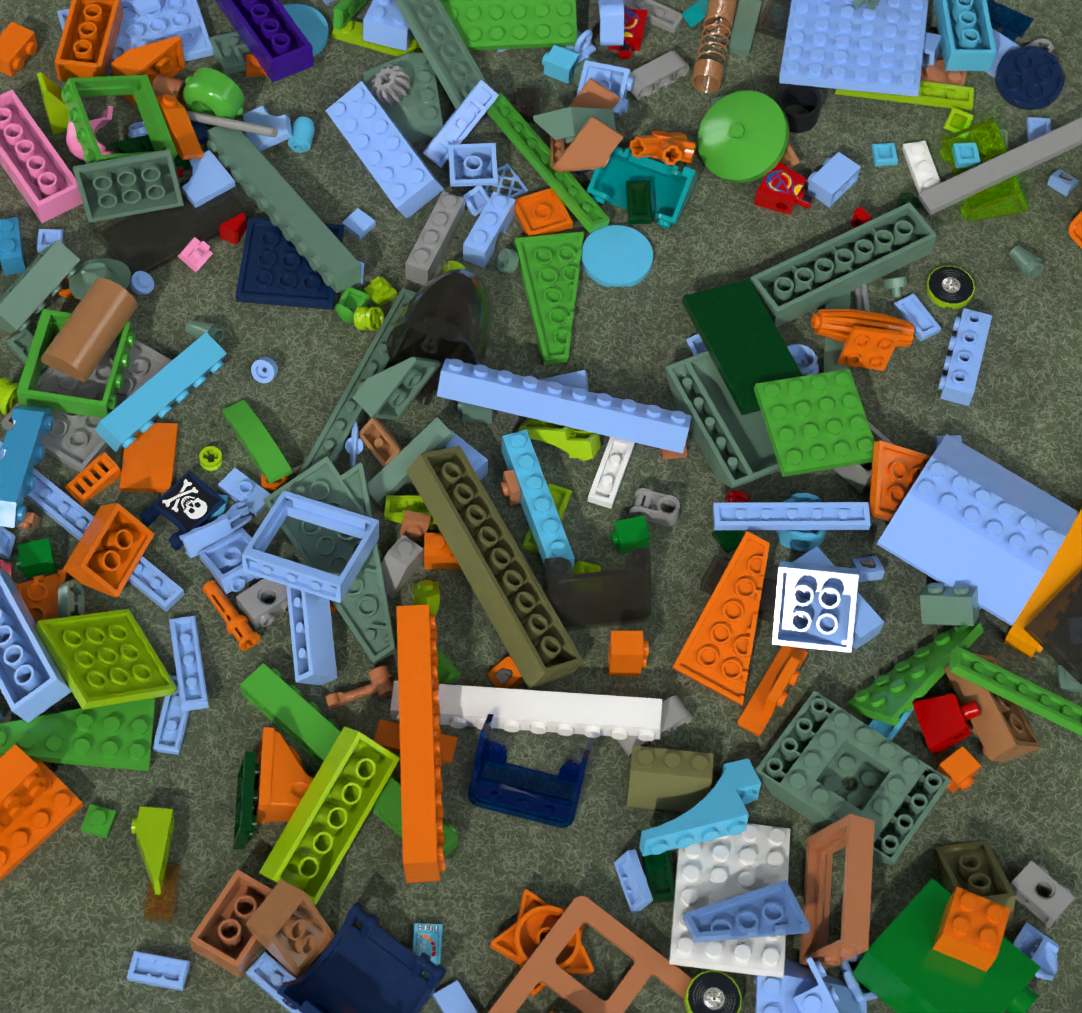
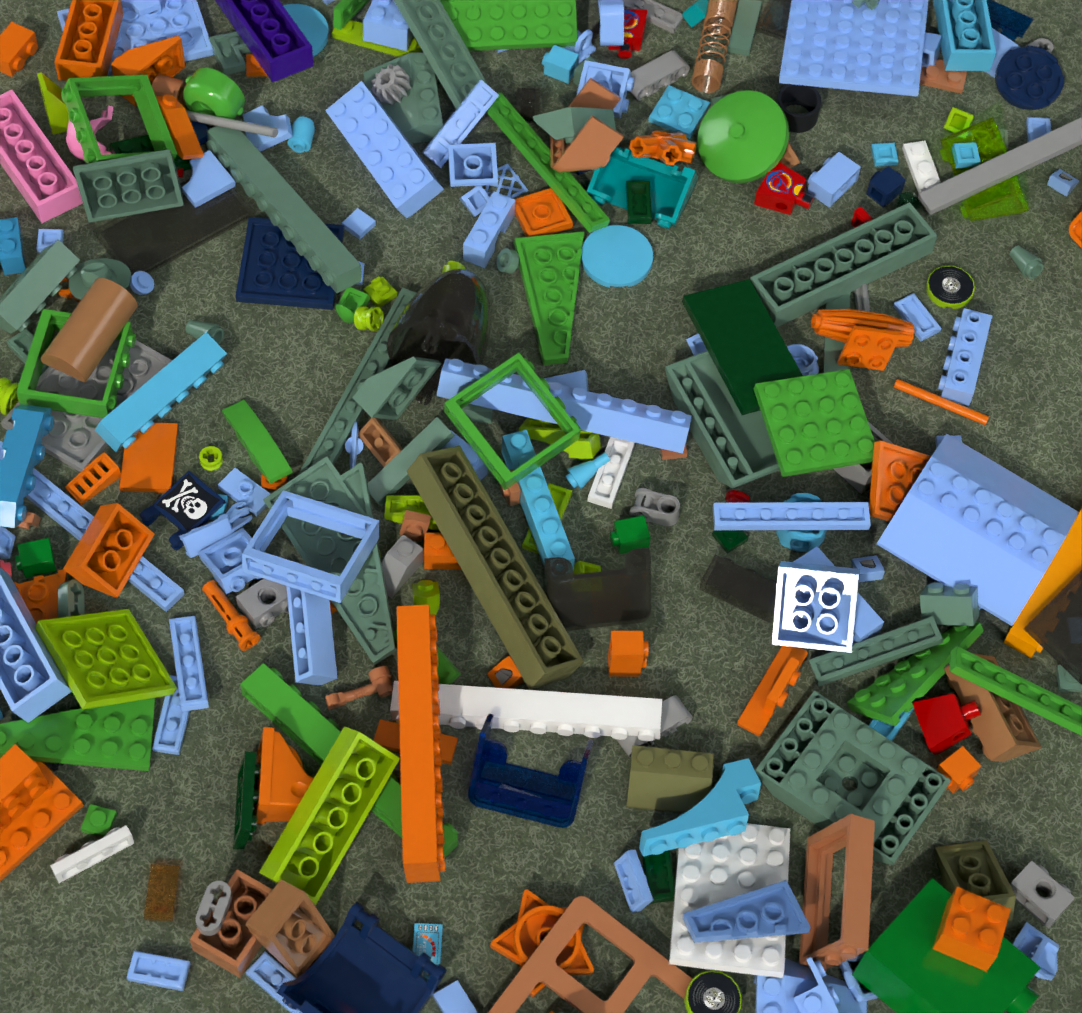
light blue plate [128,122,148,139] -> none
lime slope [131,806,175,895] -> none
bright pink tile [178,237,213,272] -> none
red slope [219,213,247,244] -> none
light blue tile [251,357,278,383] -> none
light grey brick [405,191,465,287] -> none
orange wing [672,531,770,706] -> none
lime plate [835,81,974,111] -> none
sand green tile [882,276,908,297] -> none
none -> white plate [50,825,134,883]
none -> light grey beam [195,881,232,936]
none -> bright green window [444,353,581,490]
none -> medium azure cone [566,452,610,489]
none -> medium azure plate [648,85,710,139]
none -> sand green plate [809,616,943,687]
none -> dark blue brick [866,166,906,208]
none -> orange bar [893,379,989,425]

